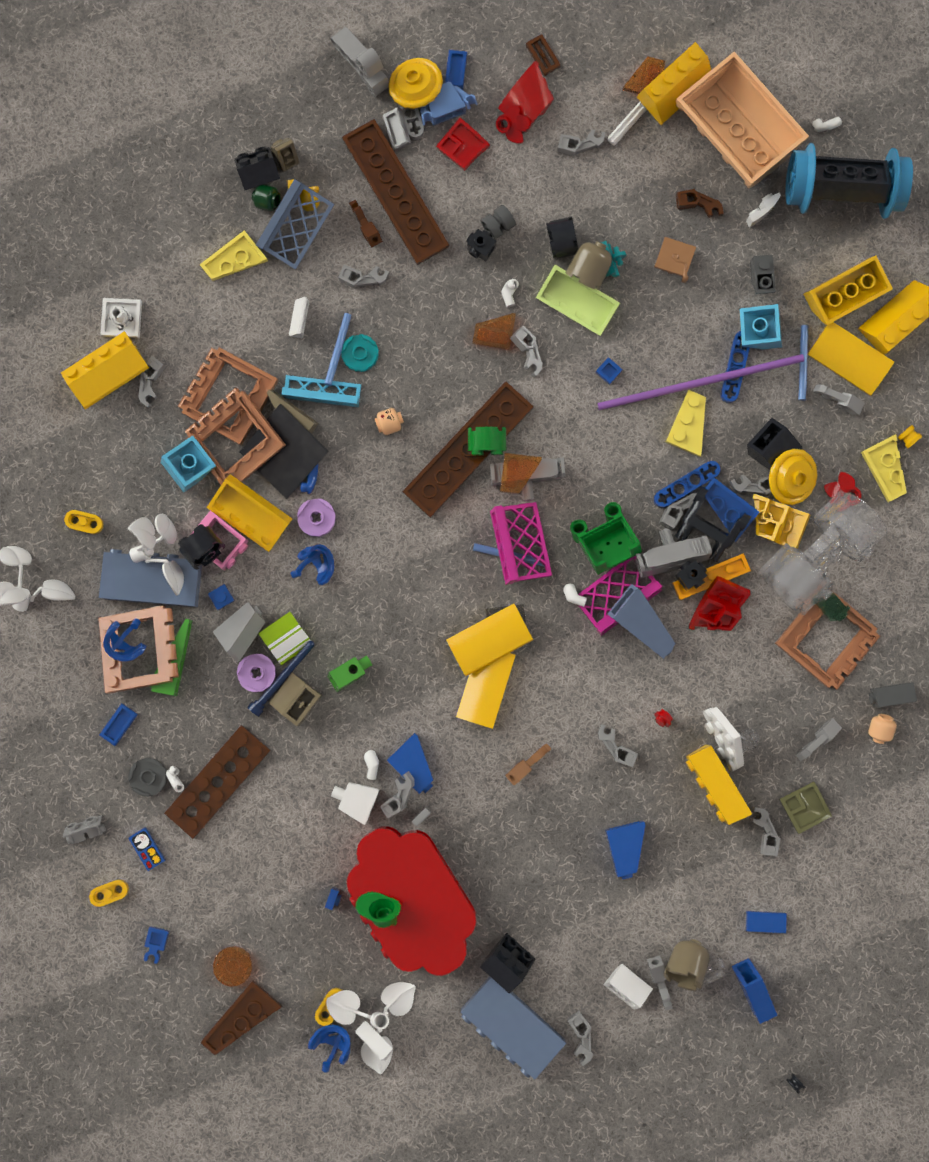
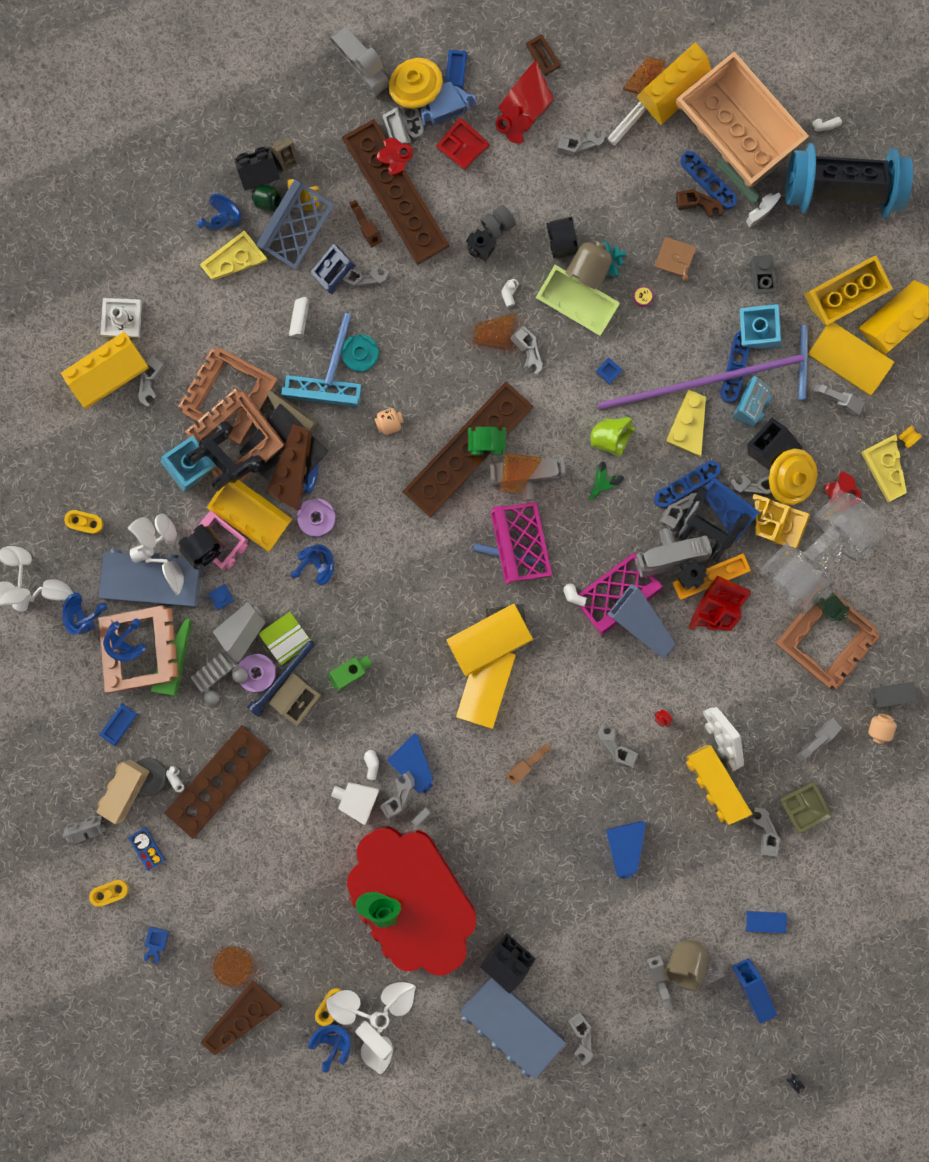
blue plate [325,887,342,910] -> none
green piece [570,502,642,575] -> none
white brick [604,964,653,1010] -> none
none -> blue helmet [62,593,107,635]
none -> tan brick [96,760,150,824]
none -> black connector [186,421,265,491]
none -> light grey gear [191,651,248,706]
none -> blue helmet [196,193,241,230]
none -> reddish brown wing [267,424,312,510]
none -> dark blue plate [311,243,356,295]
none -> red plate [376,138,413,175]
none -> green piece [589,461,624,500]
none -> lime piece [590,417,635,457]
none -> light yellow tile [633,287,653,307]
none -> blue beam [680,151,737,210]
none -> sand green axle [716,158,760,203]
none -> medium azure slope [733,376,772,427]

